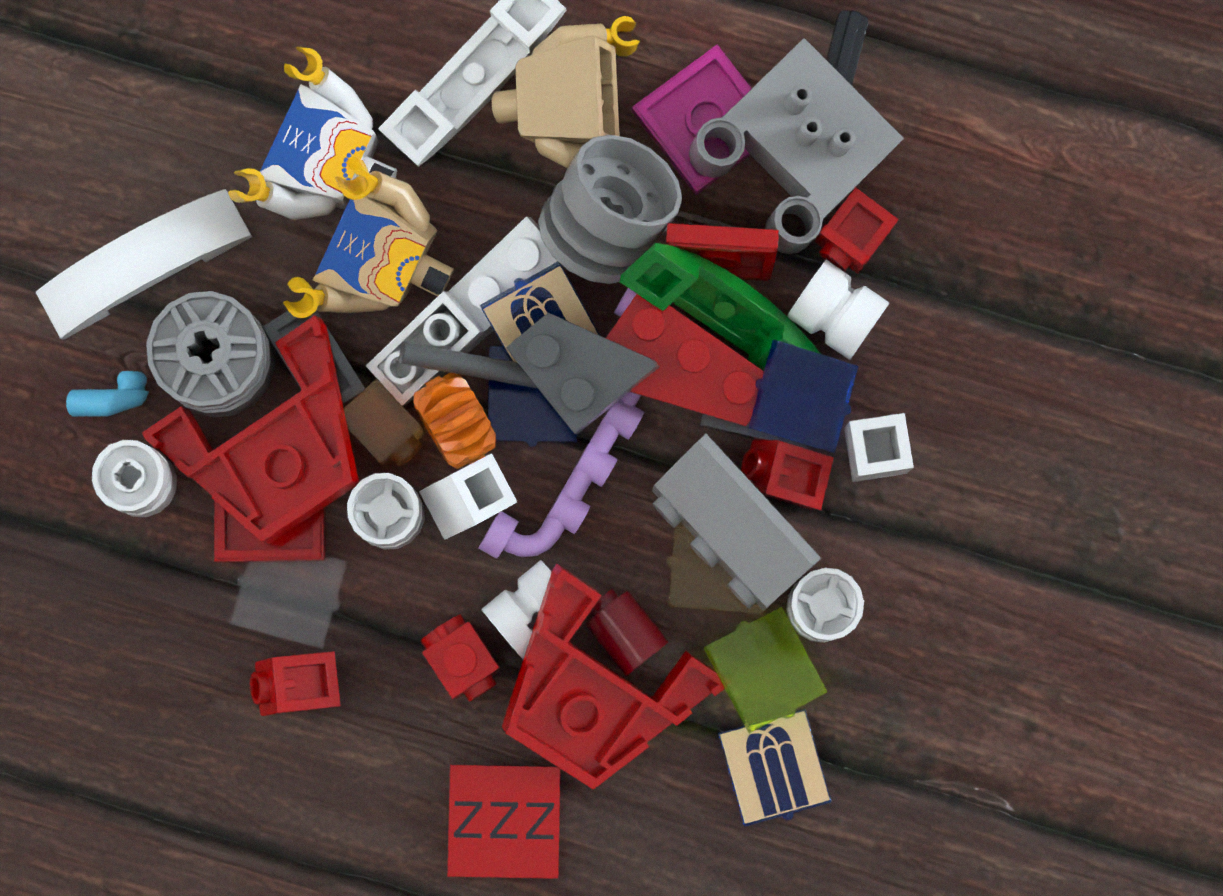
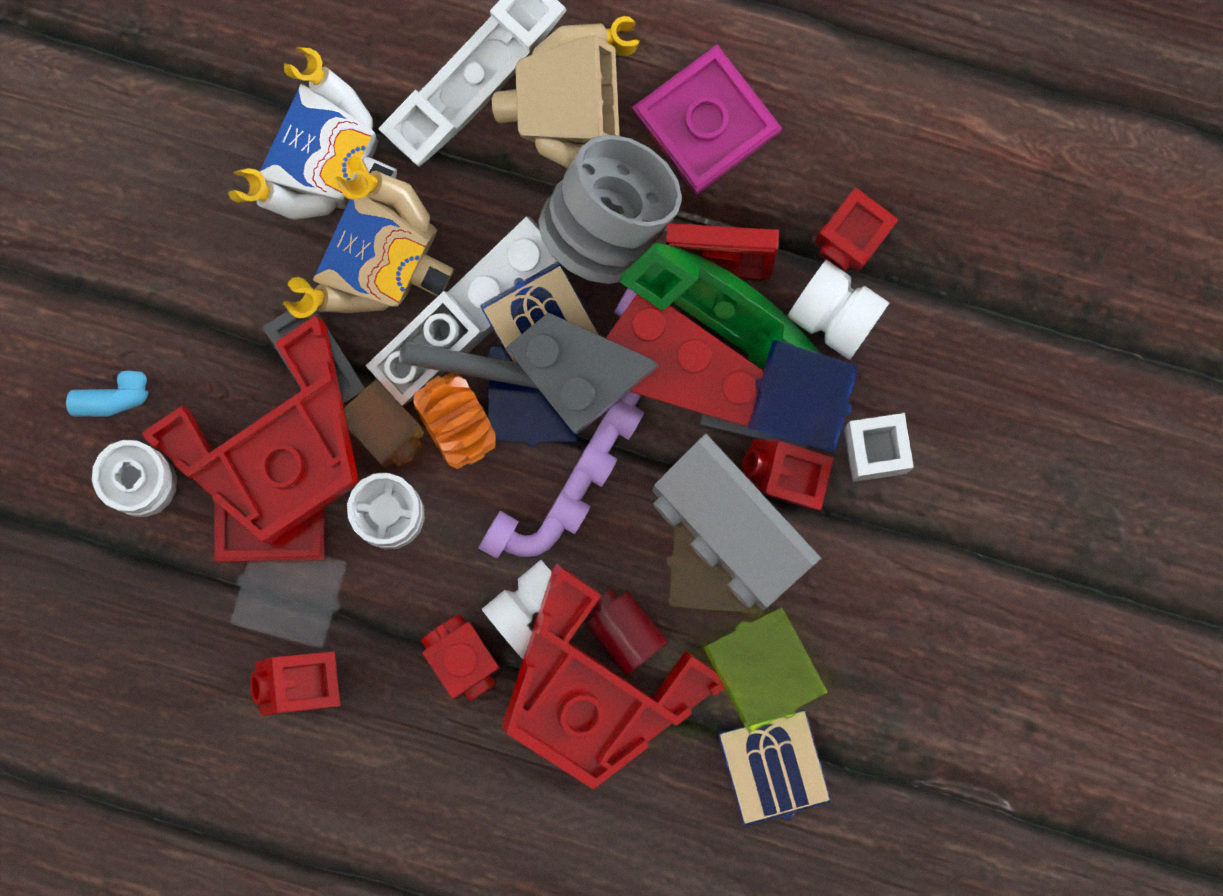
white slope [36,189,252,340] -> none
light grey wheel [146,291,275,417] -> none
white brick [419,453,517,540] -> none
red tile [447,765,561,879] -> none
light grey piece [689,10,904,254] -> none
white wheel [786,568,864,643] -> none

